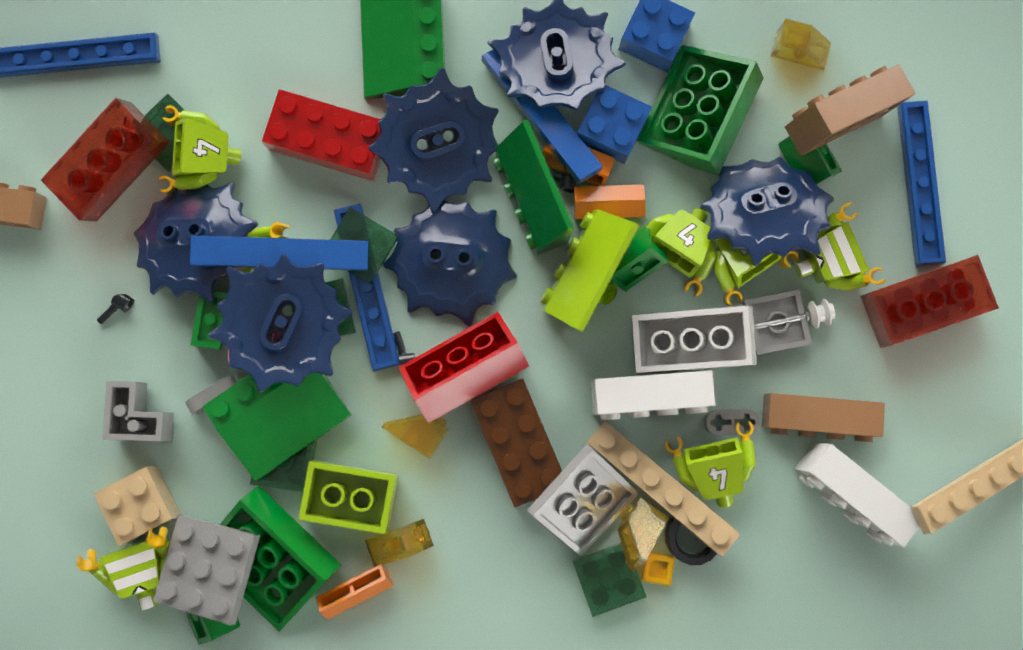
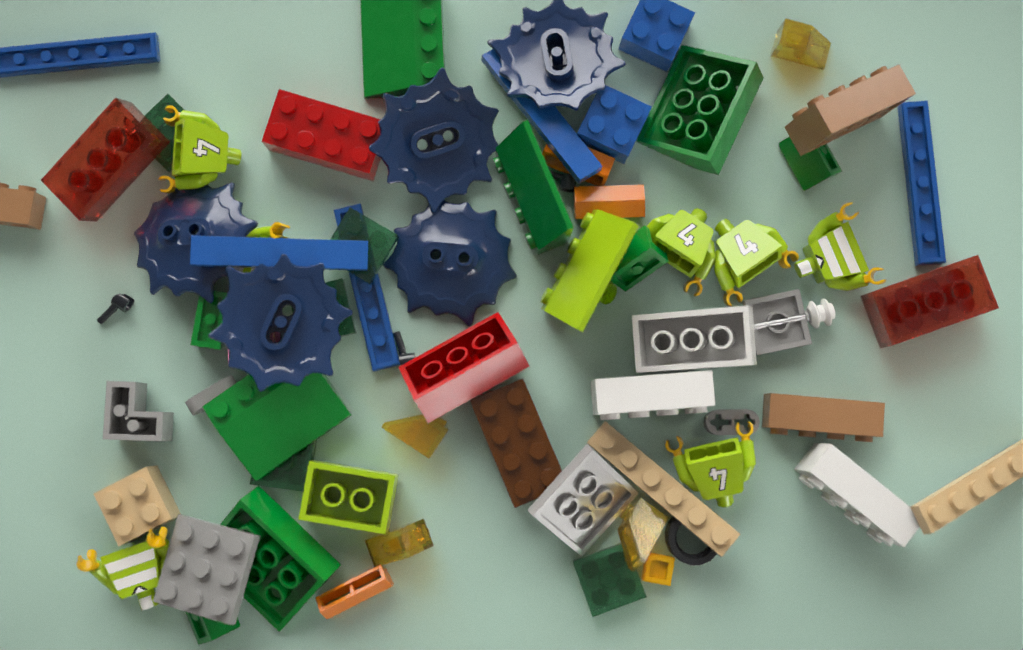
dark blue piece [700,157,834,266] -> none

